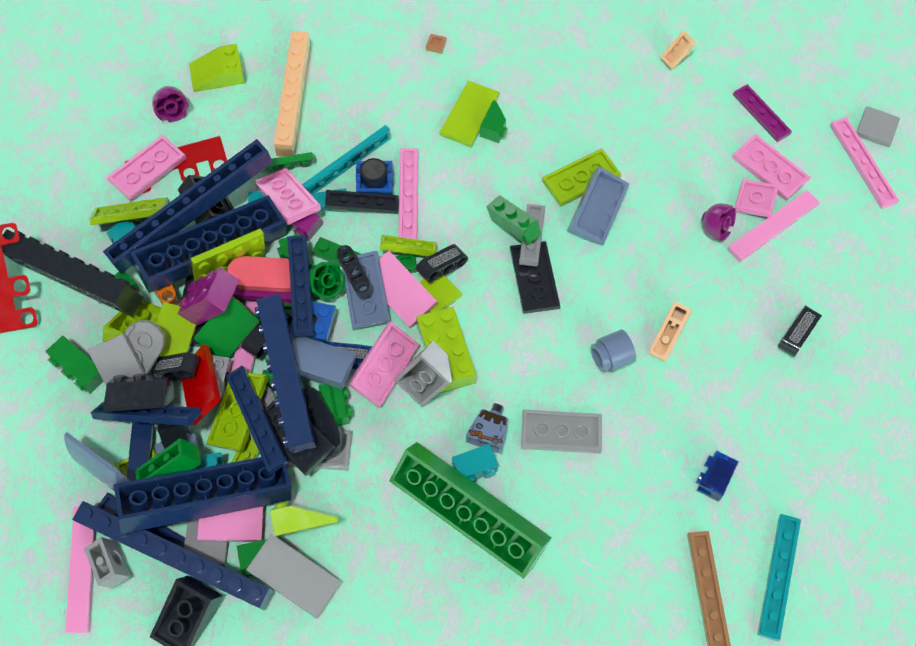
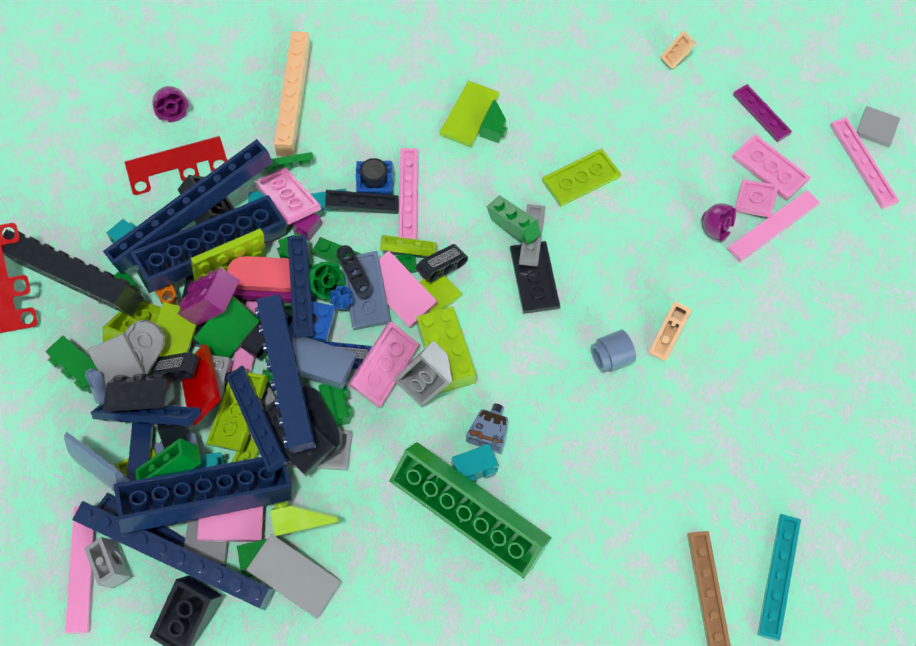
lime tile [89,197,169,225] -> none
bright pink tile [107,135,187,202] -> none
lime slope [189,44,245,92] -> none
teal tile [302,125,390,194] -> none
nougat tile [426,34,447,54] -> none
light grey tile [521,409,602,454] -> none
sand blue slope [567,167,629,245] -> none
clear blue brick [696,450,739,502] -> none
black beam [778,305,822,357] -> none
none -> sand blue bar [85,368,106,405]
none -> blue gear [329,286,354,309]

